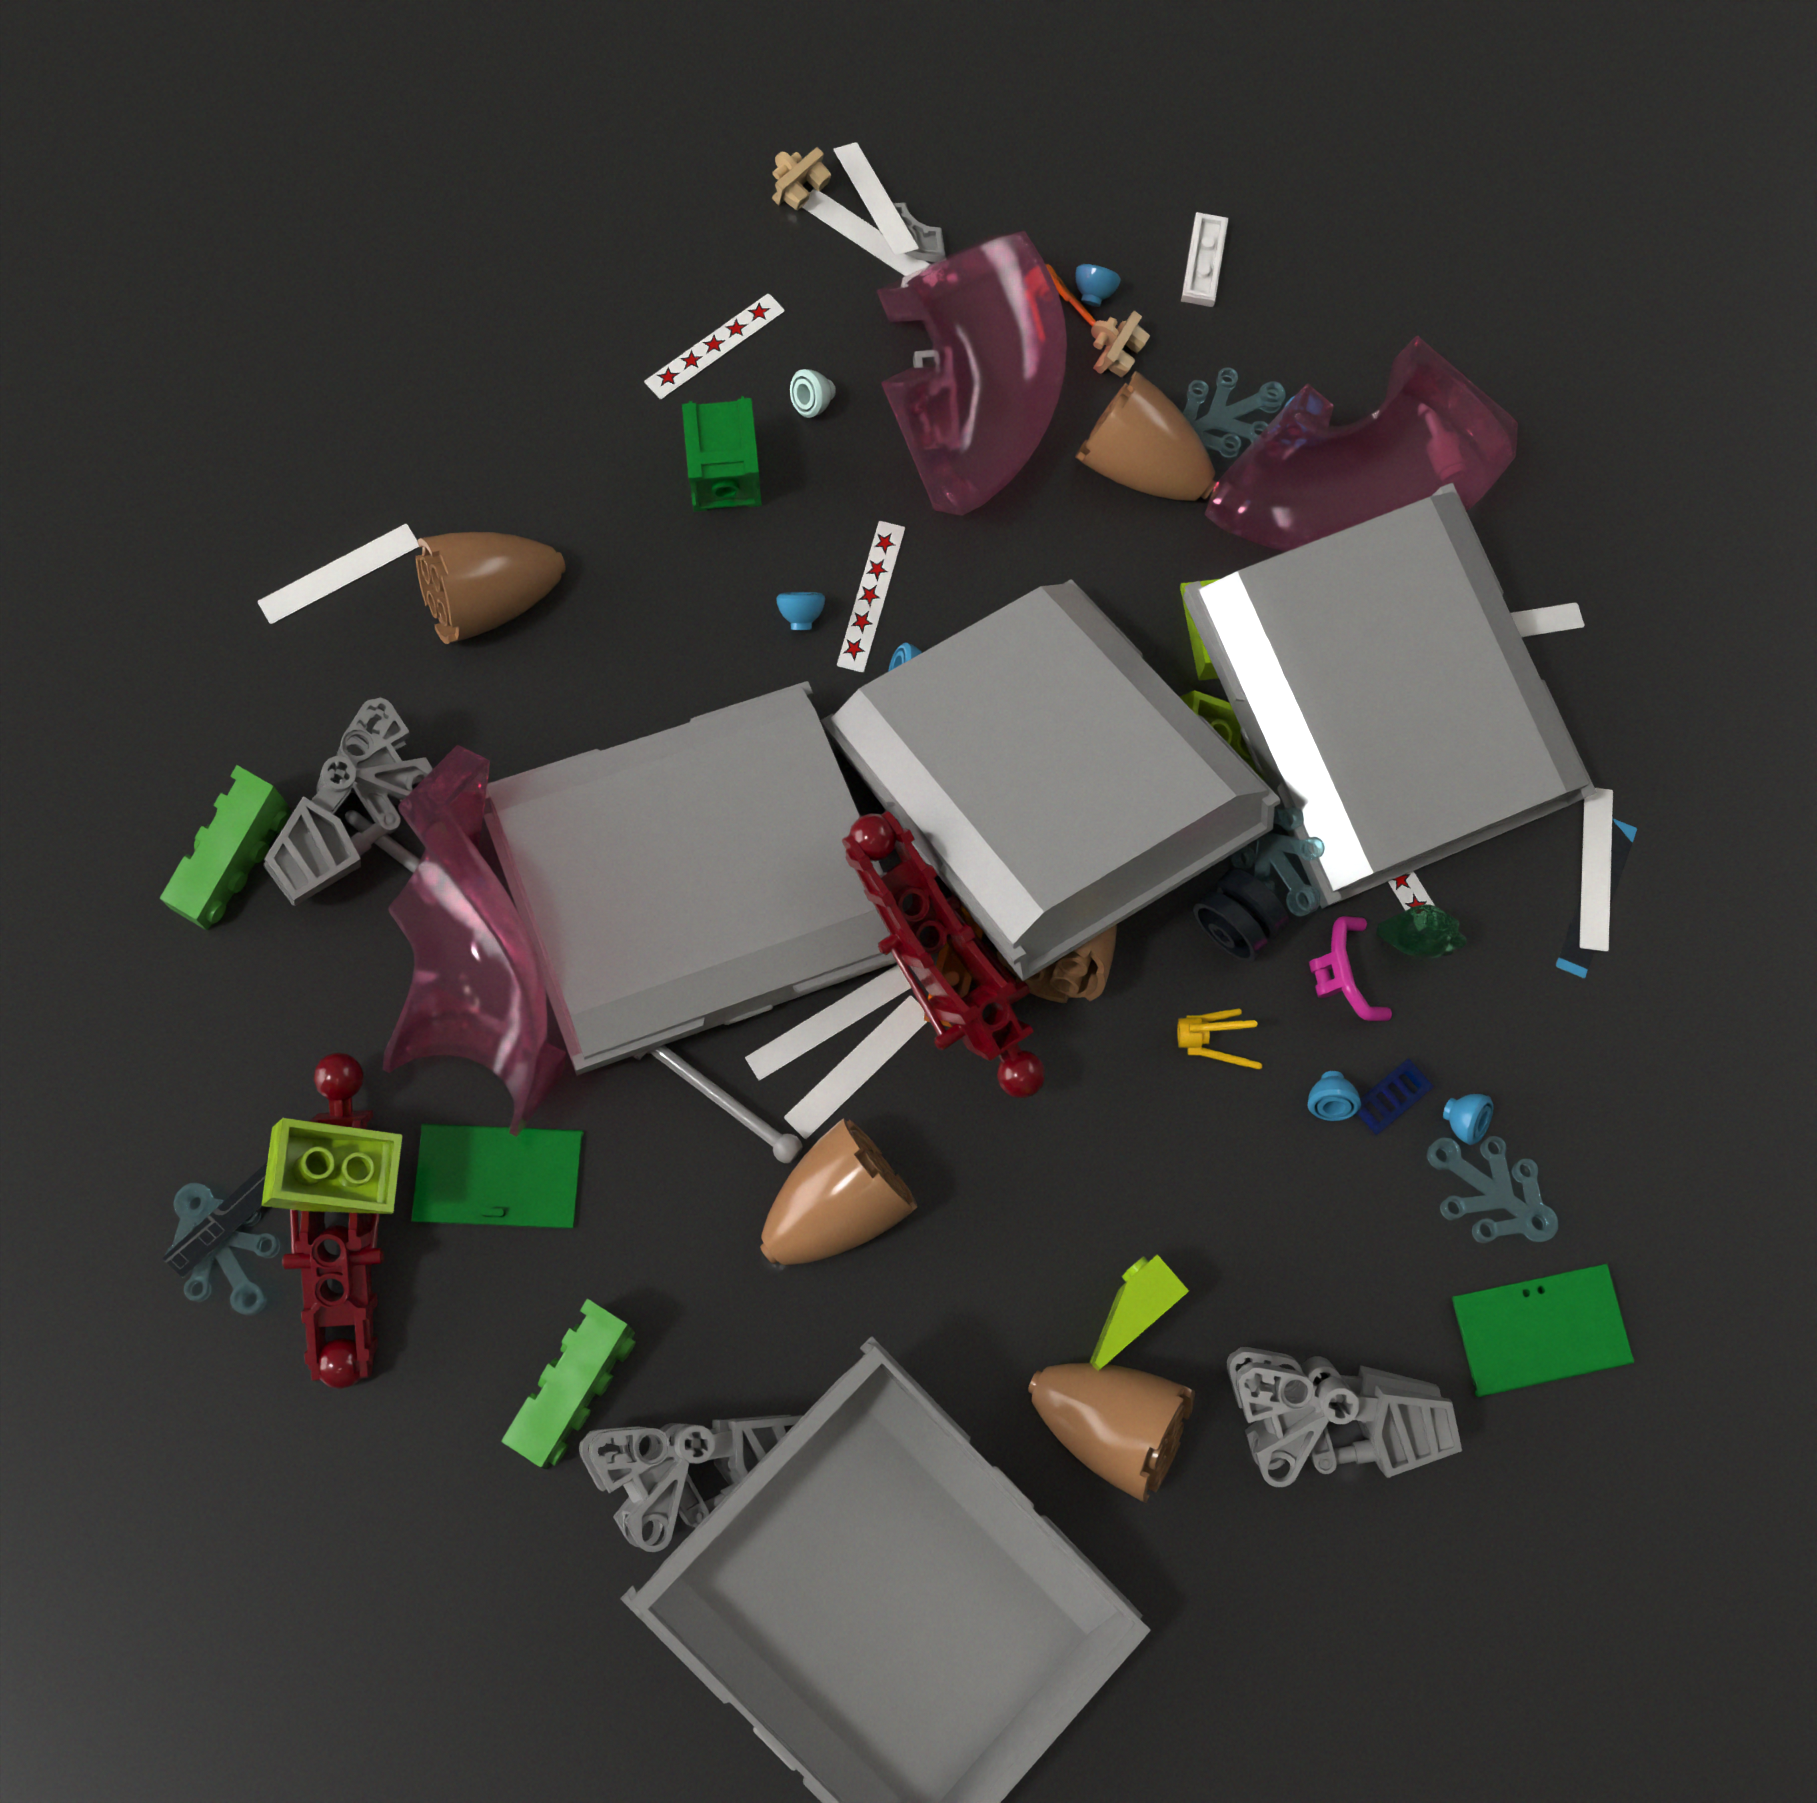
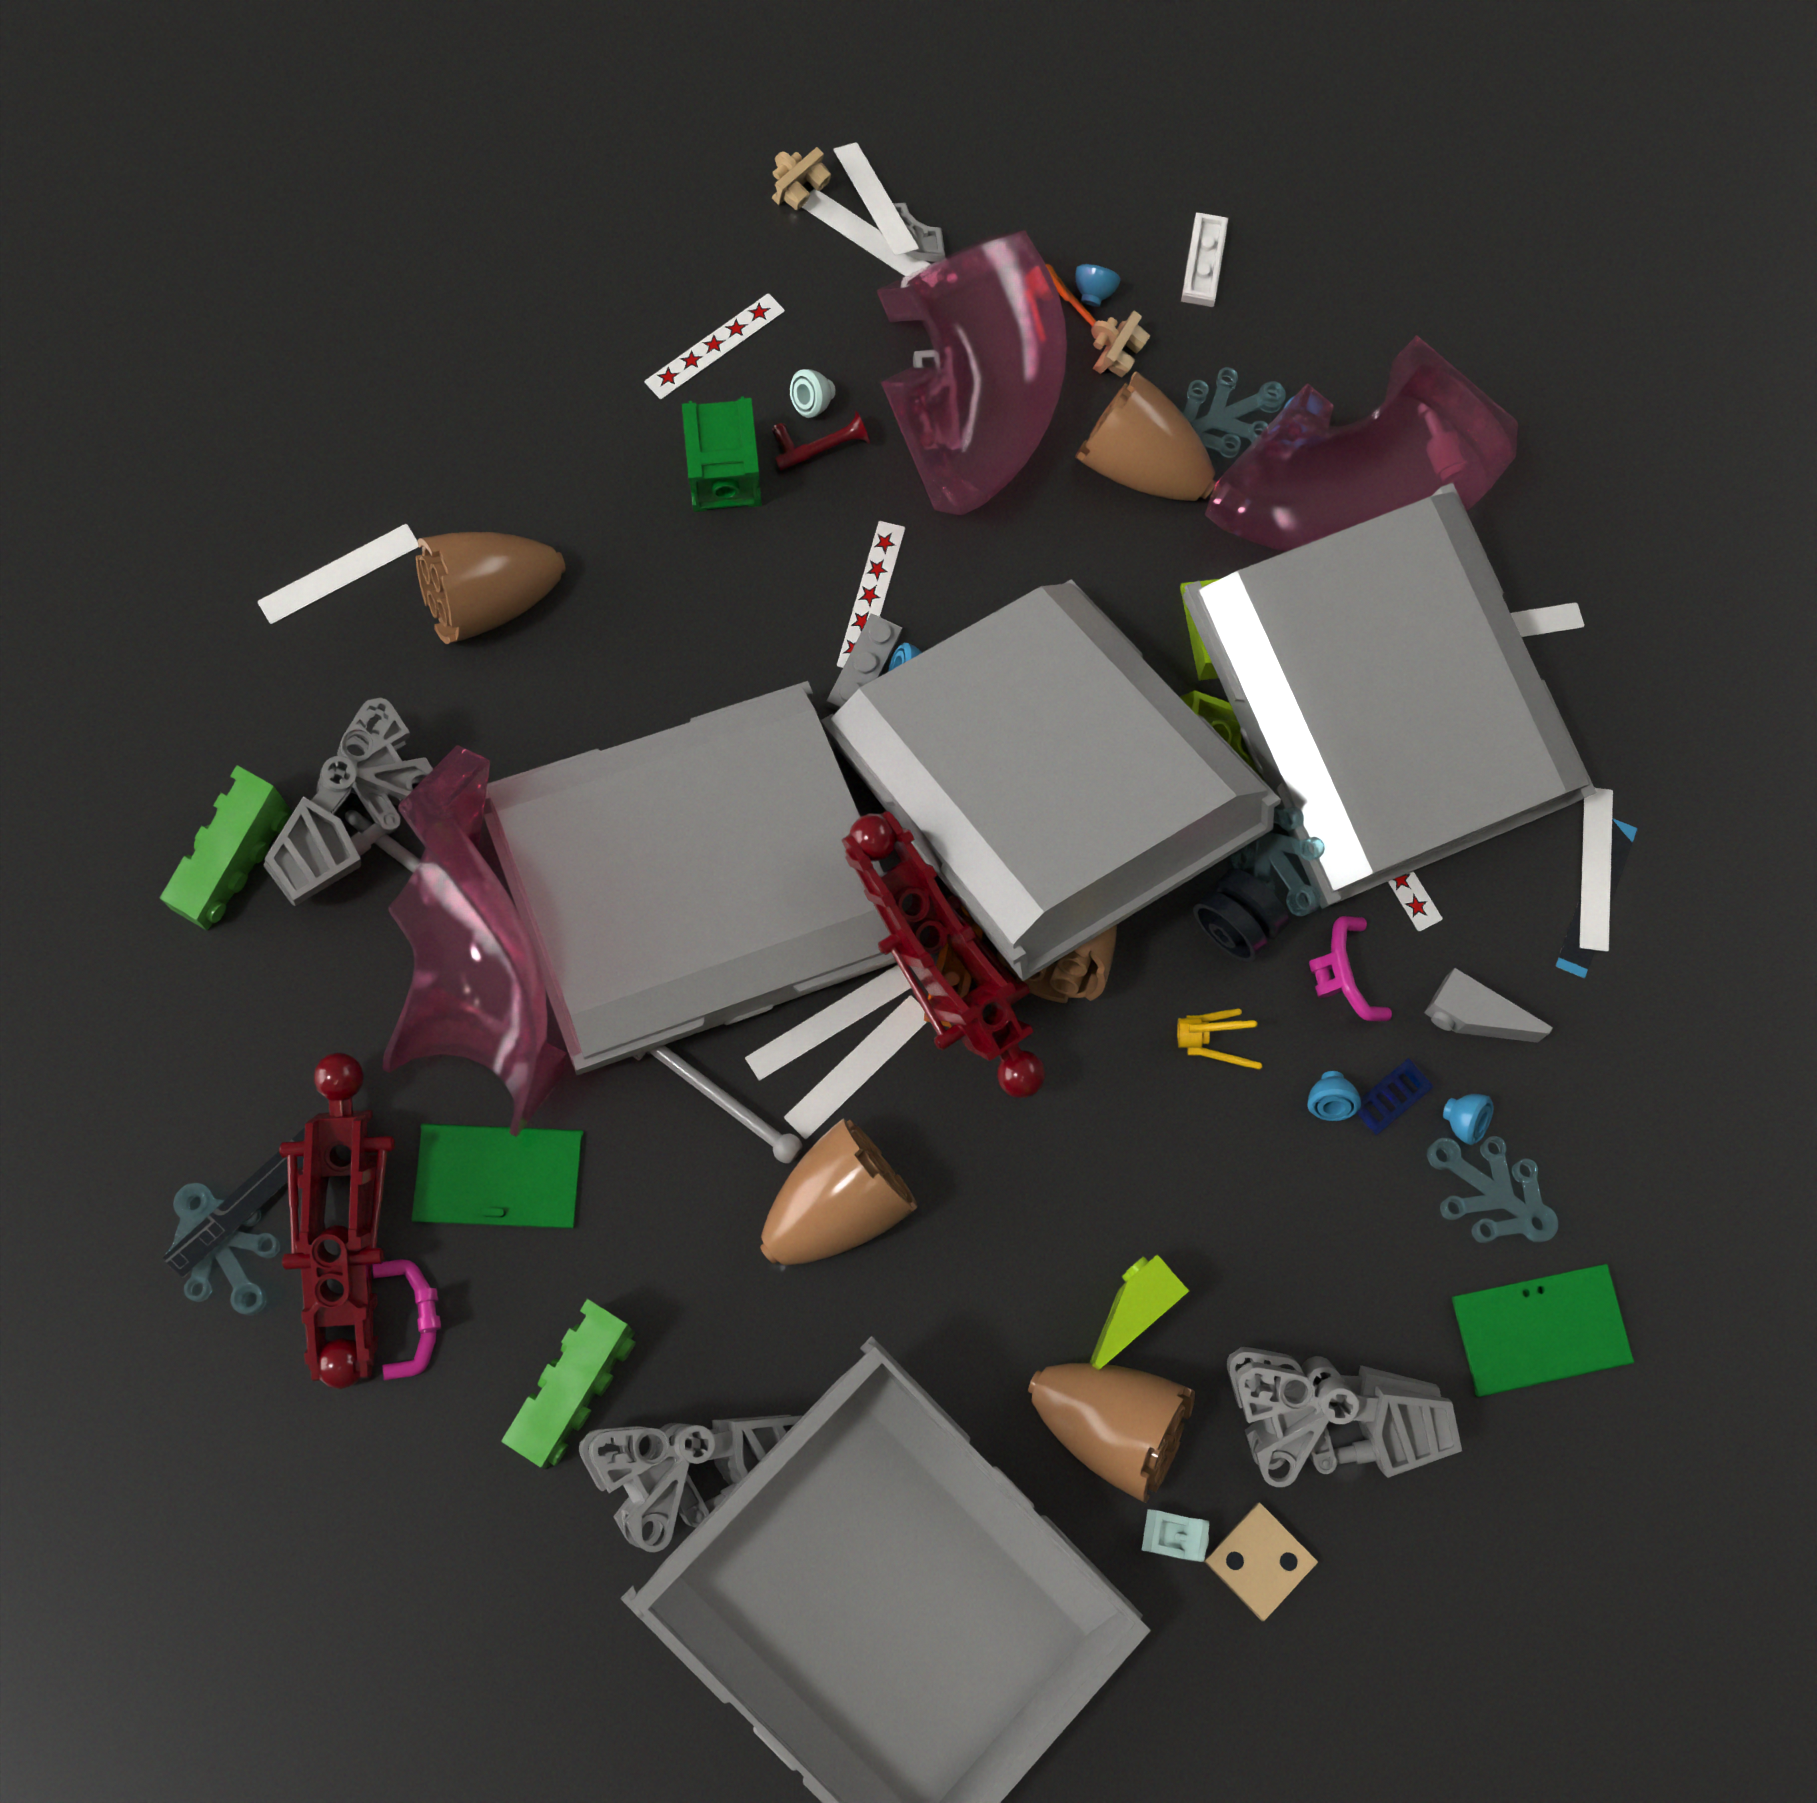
lime slope [261,1118,402,1214] -> none
dark azure brick [776,592,825,630] -> none
clear green hat [1376,904,1467,958] -> none
none -> dark pink piece [372,1259,441,1381]
none -> dark red piece [772,411,870,471]
none -> light grey plate [826,613,902,711]
none -> light aqua bracket [1142,1509,1209,1562]
none -> tan tile [1204,1502,1318,1621]
none -> light grey slope [1424,968,1553,1043]

